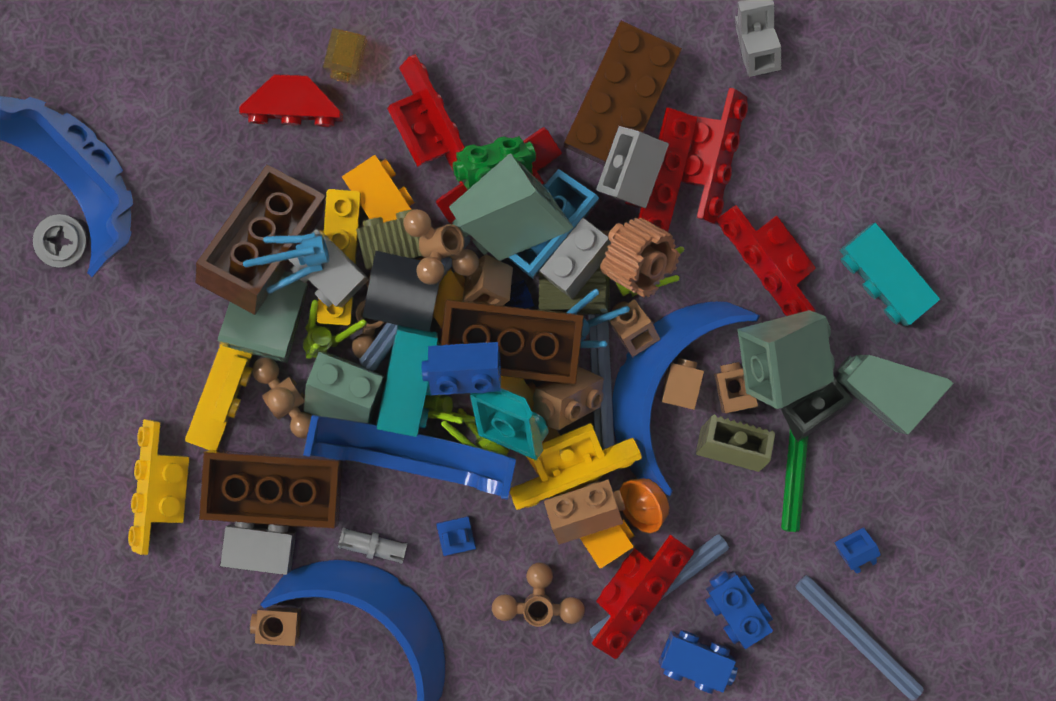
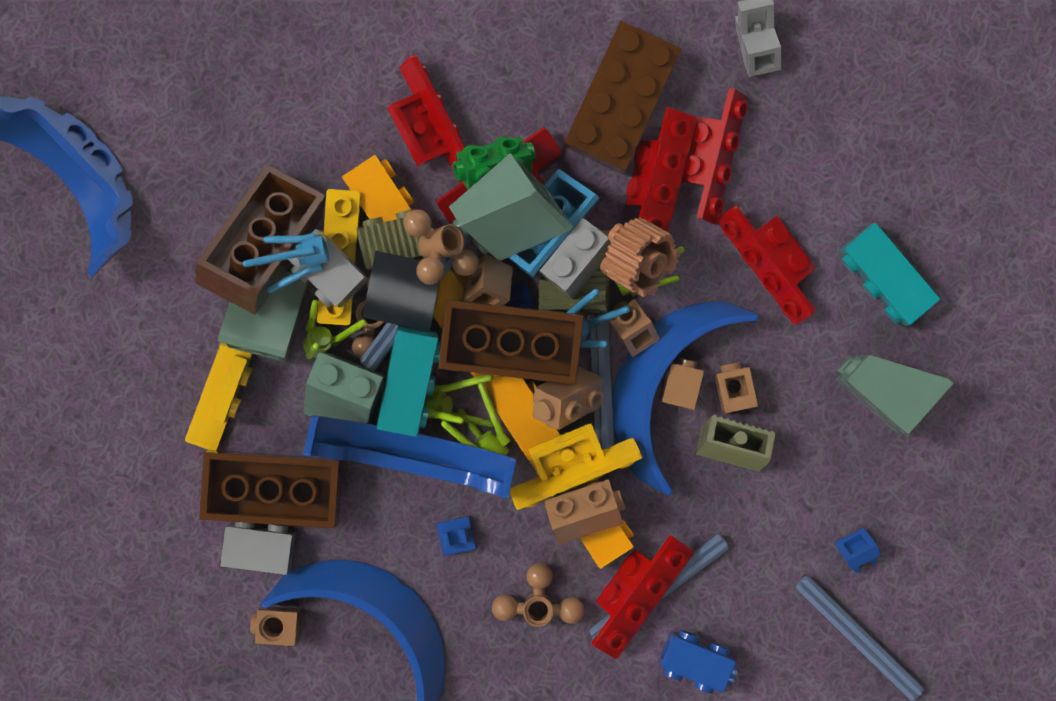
light grey gear [33,214,88,267] -> none
yellow bracket [128,419,189,555] -> none
red slope [239,74,343,127] -> none
medium nougat piece [252,357,312,439] -> none
clear yellow brick [323,28,368,83] -> none
light grey pin [338,527,407,564] -> none
blue brick [421,342,501,395] -> none
teal slope [470,388,549,460] -> none
light grey brick [596,126,669,208] -> none
orange hat [619,478,669,533] -> none
blue brick [705,571,773,649] -> none
sand green slope [737,310,835,409] -> none
pearl dark grey slope [781,376,853,442] -> none
green axle [781,429,808,532] -> none

